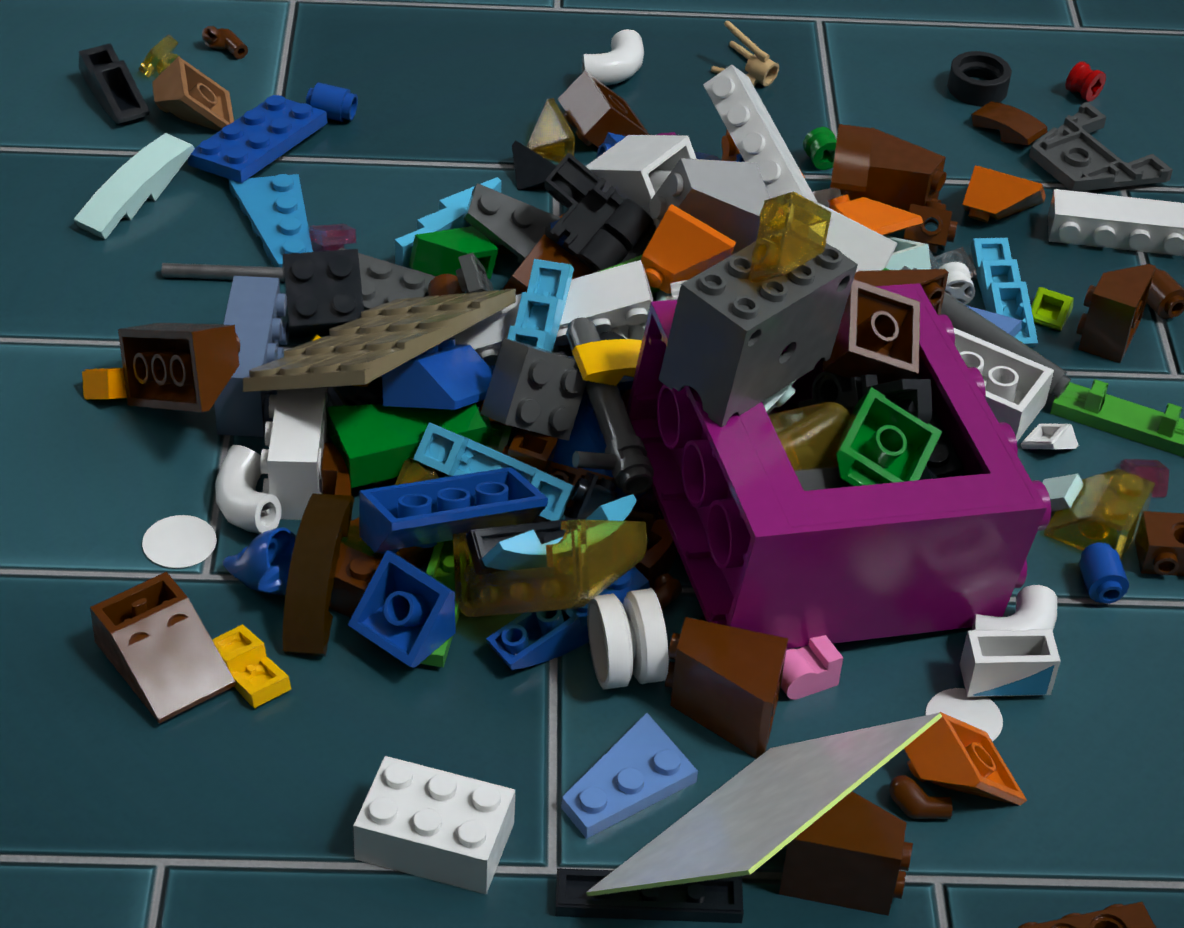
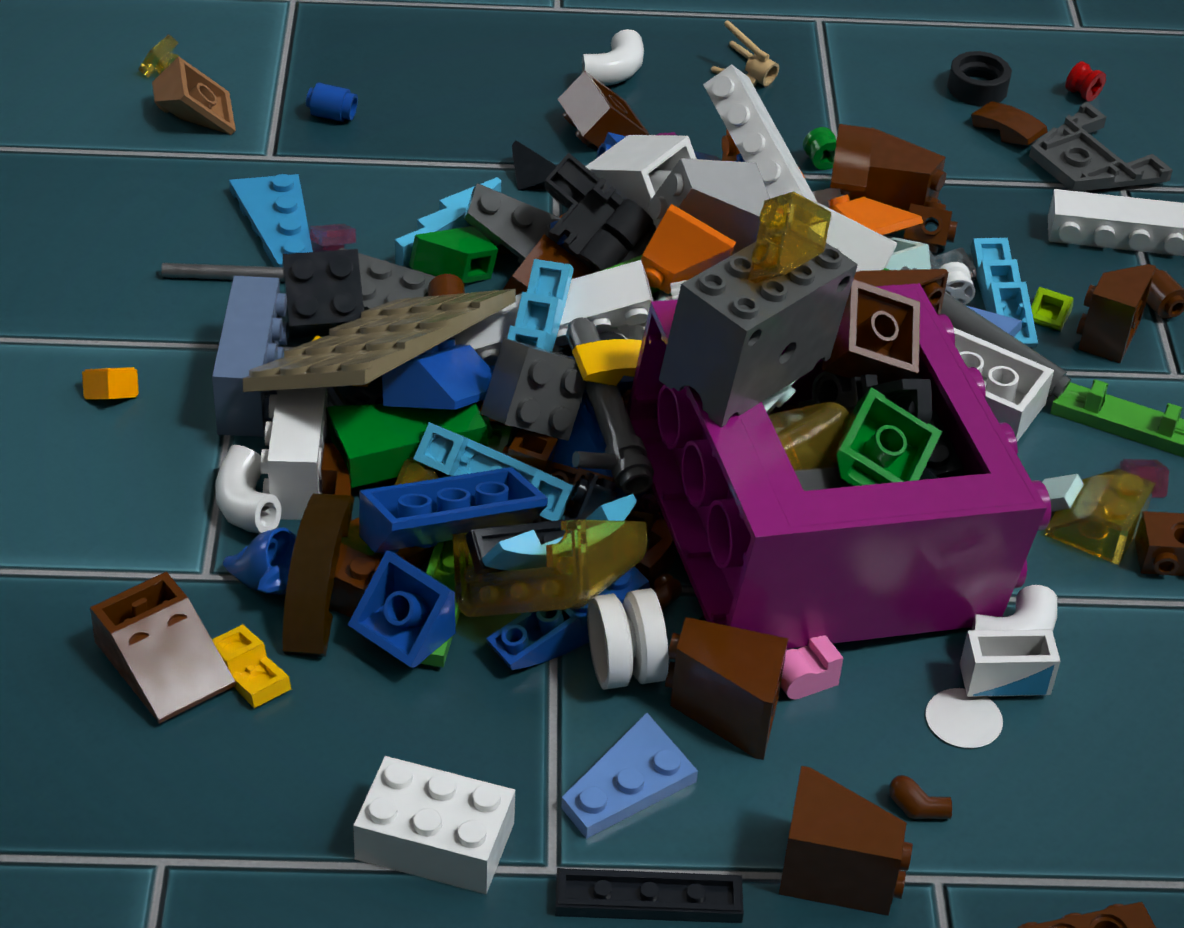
light aqua slope [74,133,195,240] -> none
black slope [79,43,150,124] -> none
reddish brown slope [118,323,240,412] -> none
white sticker [142,515,217,568] -> none
blue plate [187,95,328,183] -> none
reddish brown arm [202,26,248,59] -> none
dark grey hinge [456,253,494,293] -> none
clear yellow slope [526,98,575,163] -> none
white piece [586,713,942,896] -> none
orange slope [904,712,1027,806] -> none
orange slope [962,165,1046,222] -> none
white slope [1021,424,1078,449] -> none
blue brick [1079,542,1129,604] -> none

